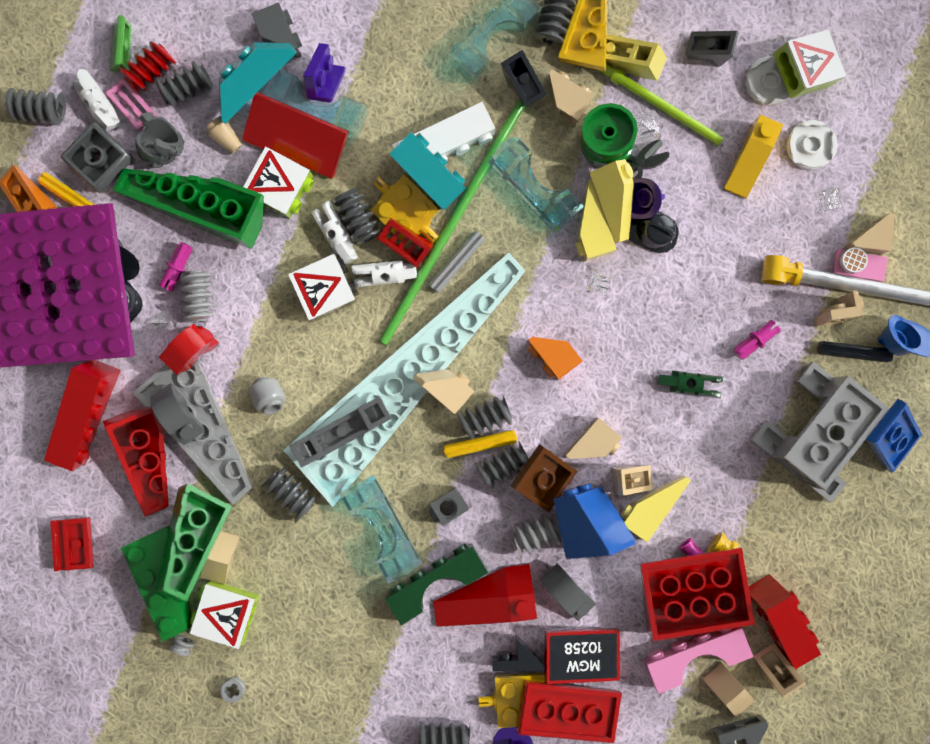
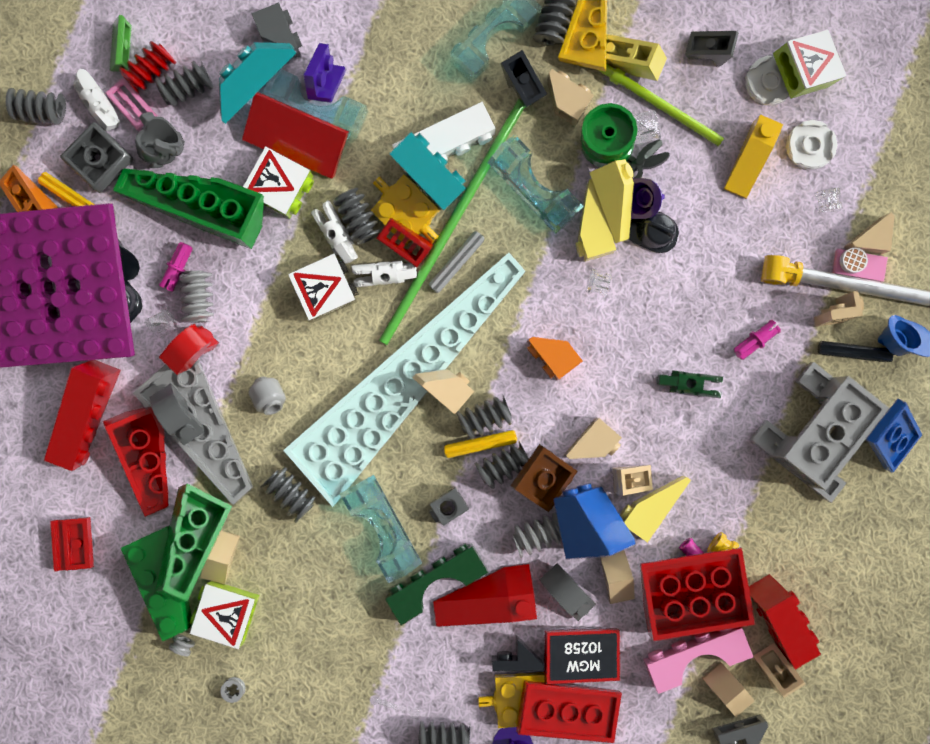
tan cone [206,116,243,154] -> none
dark grey slope [289,396,392,468] -> none
none -> tan slope [600,550,635,604]

